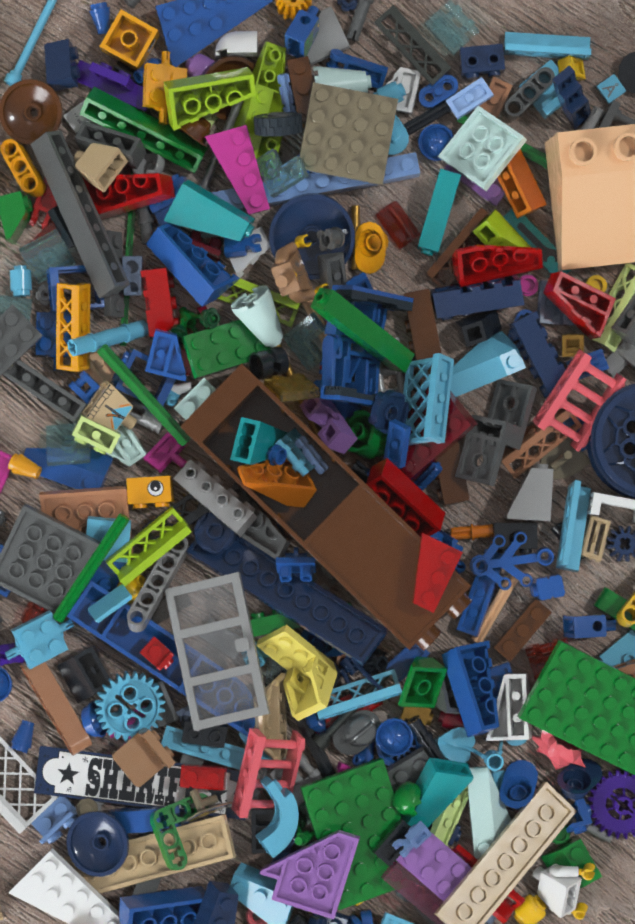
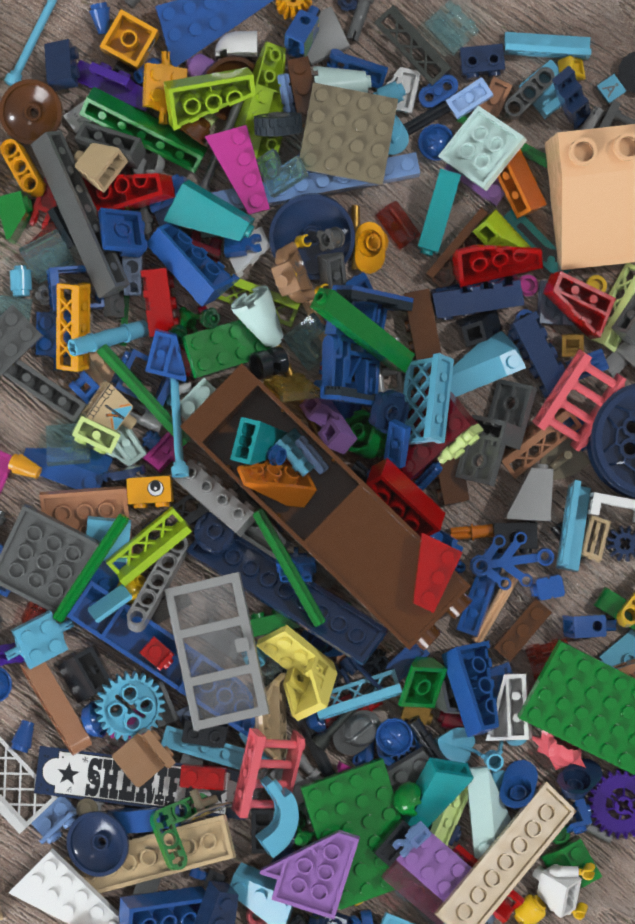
none -> blue plate [98,208,148,258]
none -> dark blue tile [102,464,146,482]
none -> blue plate [142,430,161,450]
none -> medium azure piece [170,378,189,478]
none -> piece [189,867,228,888]
none -> green axle [253,509,326,627]
none -> yellowish green plate [438,424,484,464]

